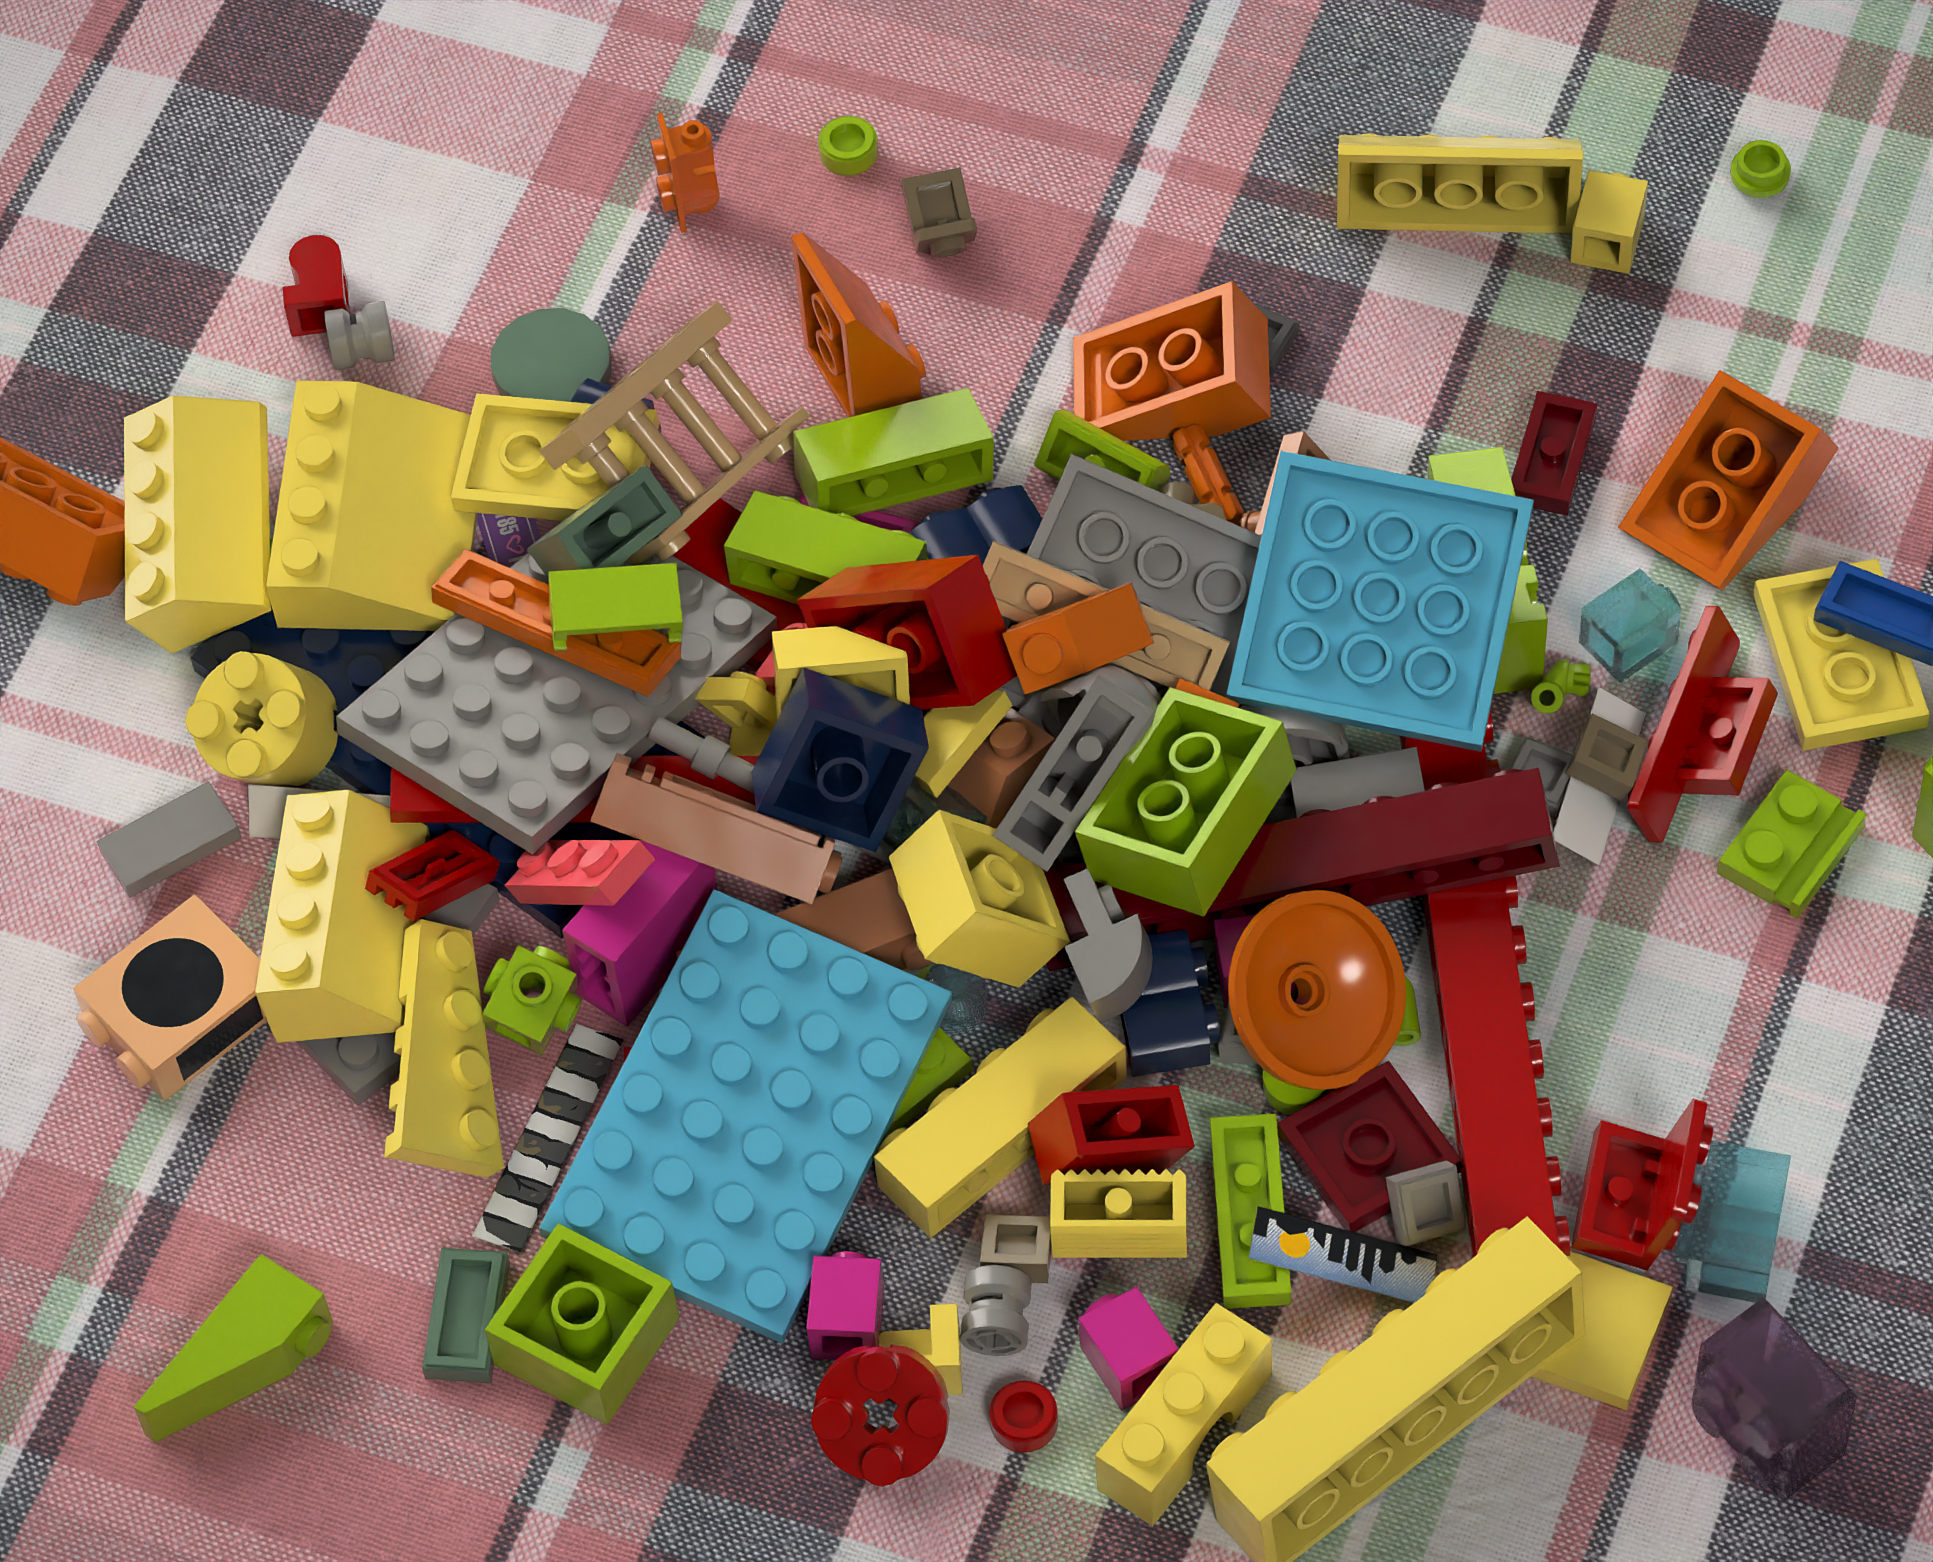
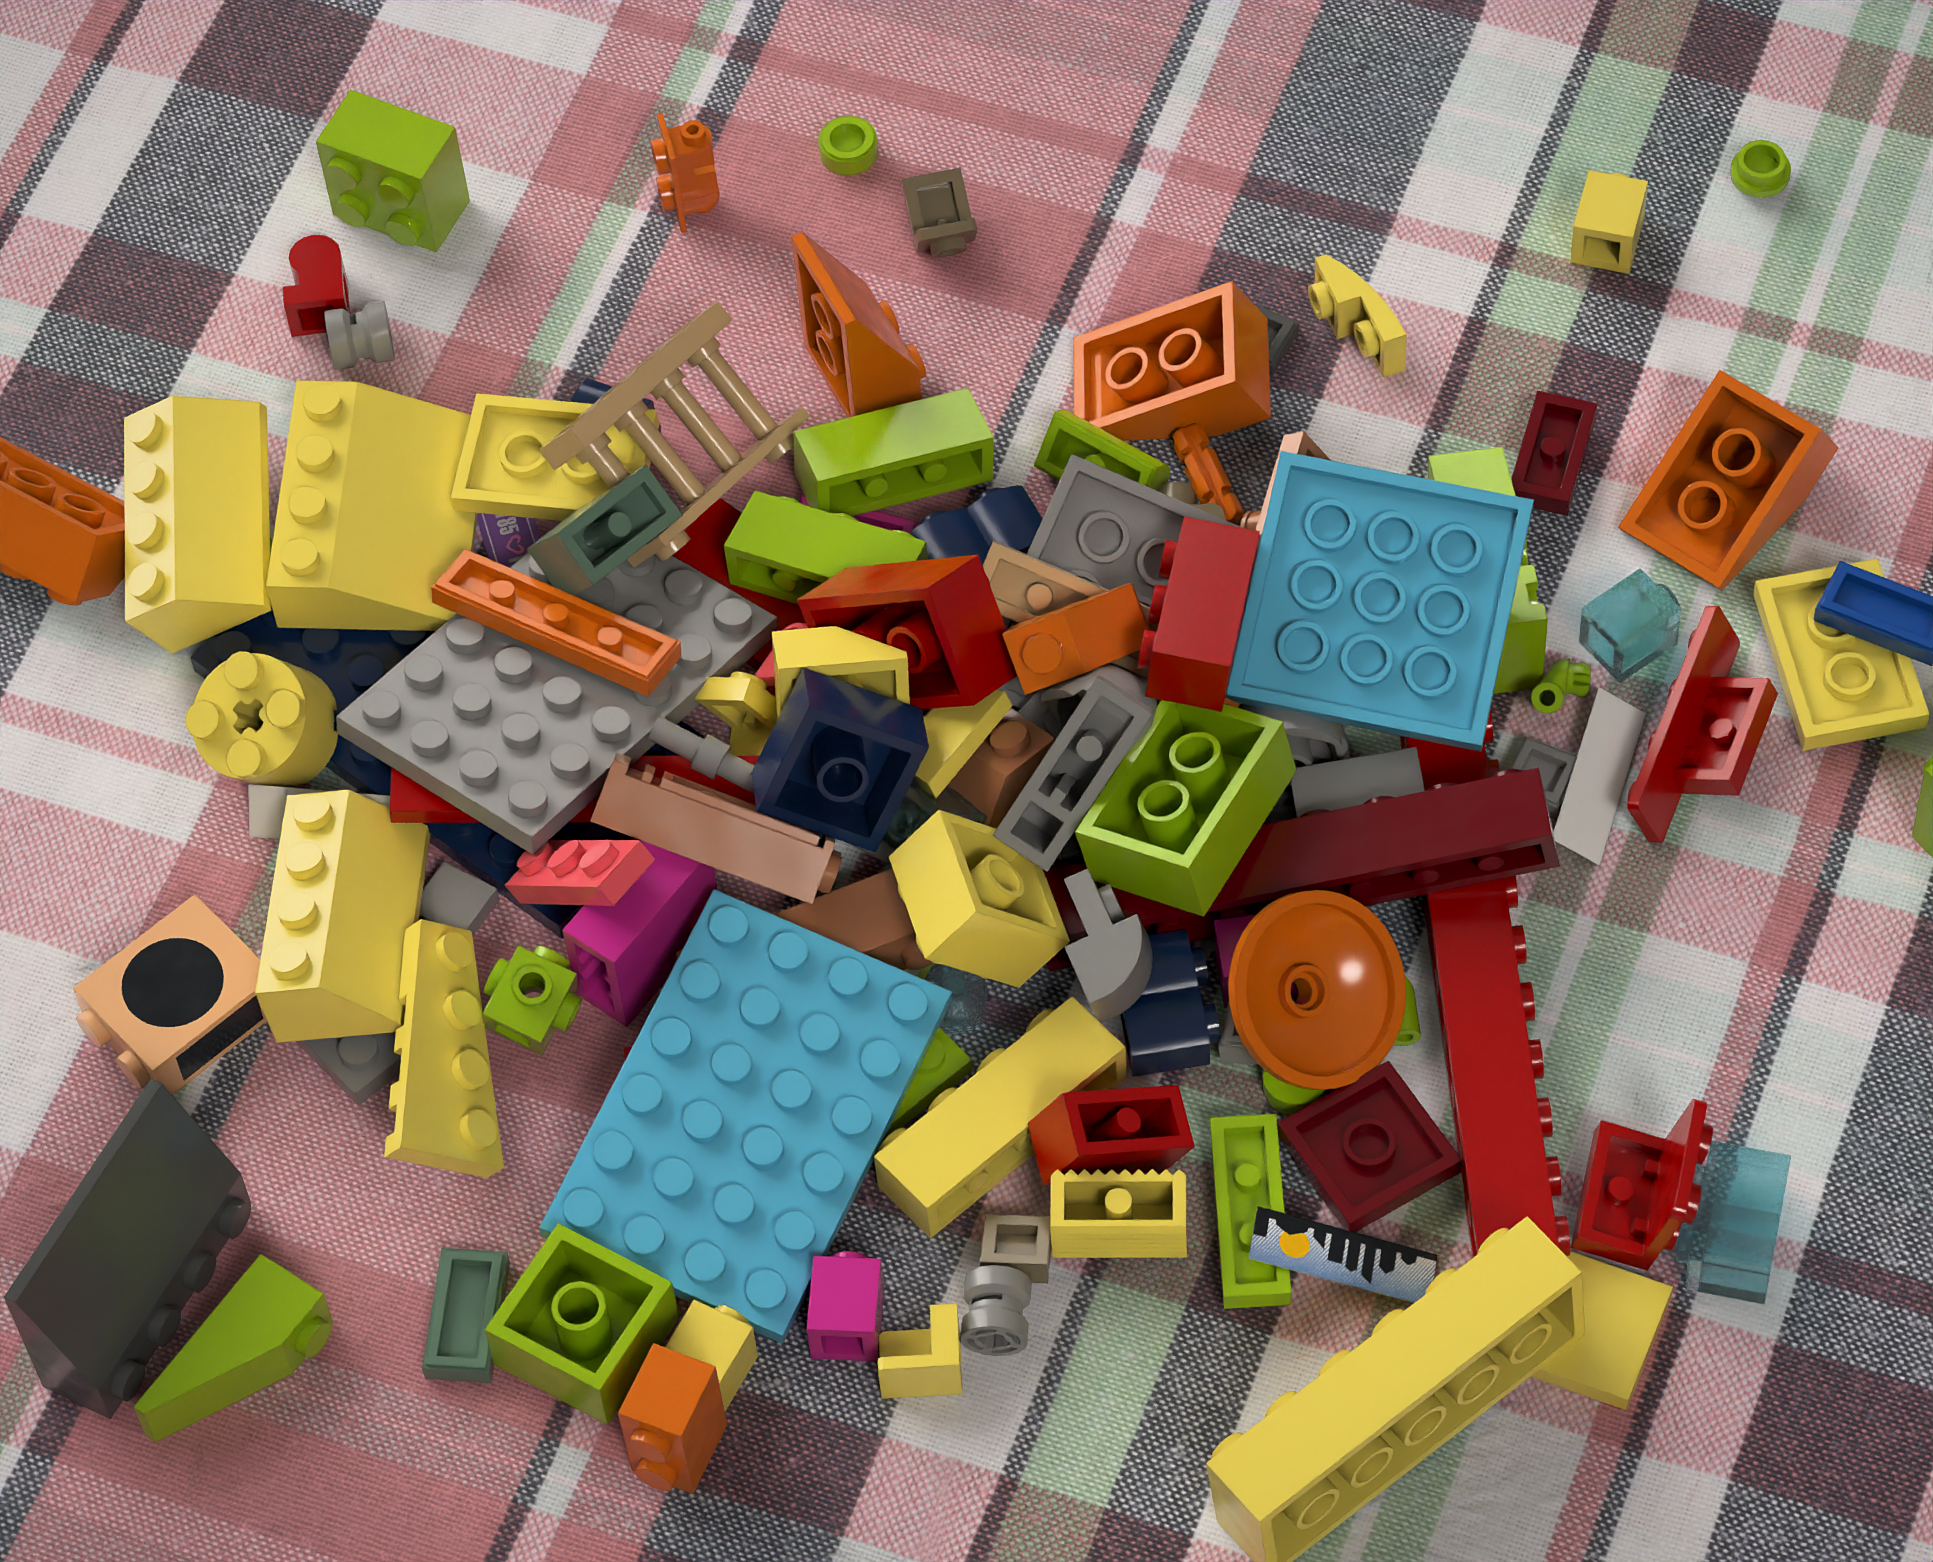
light grey tile [97,781,242,898] -> none
red tile [365,830,500,922] -> none
sticker [472,1024,624,1253] -> none
sand green tile [491,308,612,402] -> none
lime hinge [549,563,683,651] -> none
red plate [811,1344,950,1487] -> none
red tile [989,1380,1058,1453] -> none
dark pink brick [1078,1286,1179,1411] -> none
light yellow arch [1095,1303,1272,1526] -> none
light yellow slope [1337,133,1583,234] -> none
light grey tile [1386,1160,1466,1246] -> none
dark tan plate [1565,713,1649,801] -> none
clear purple brick [1691,1297,1857,1502] -> none
lime plate [1717,769,1867,919] -> none
none -> dark grey slope [4,1079,251,1420]
none -> lime brick [316,89,470,253]
none -> orange brick [618,1343,727,1494]
none -> light yellow brick [665,1300,758,1411]
none -> red brick [1137,516,1260,712]
none -> light yellow slope [1308,254,1407,378]

